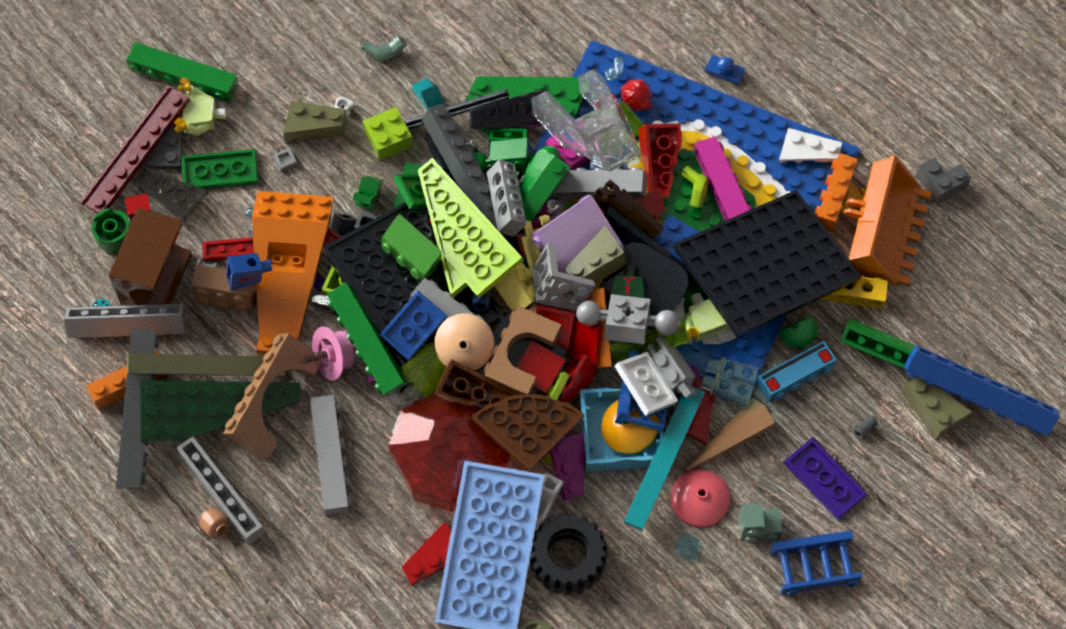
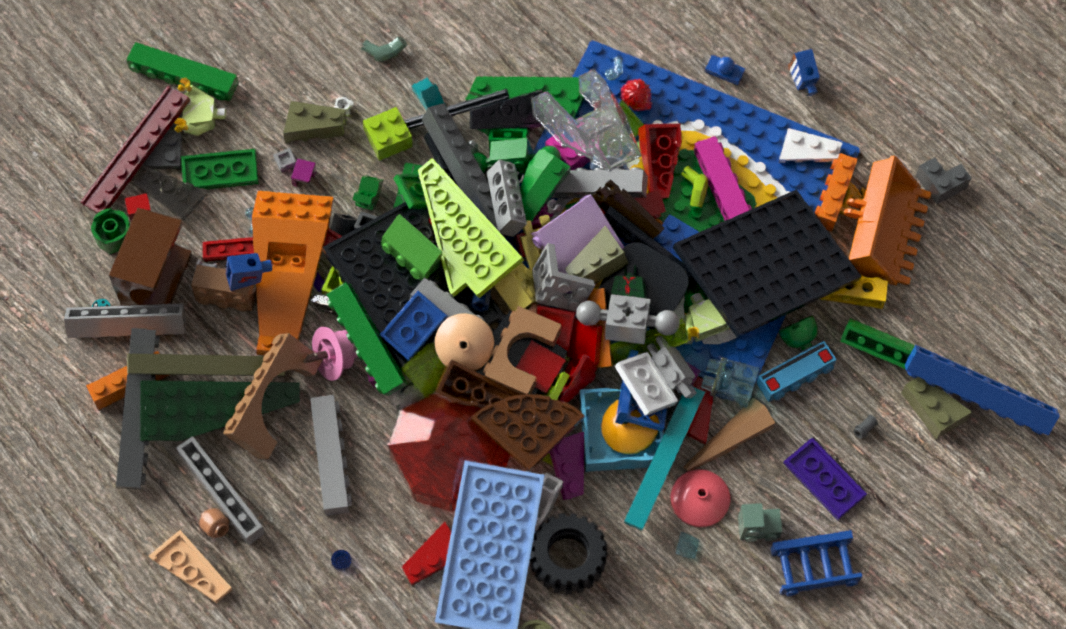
none -> light nougat wing [149,530,232,603]
none -> magenta panel [291,159,317,187]
none -> clear blue tile [331,550,352,571]
none -> blue torso [788,49,820,96]

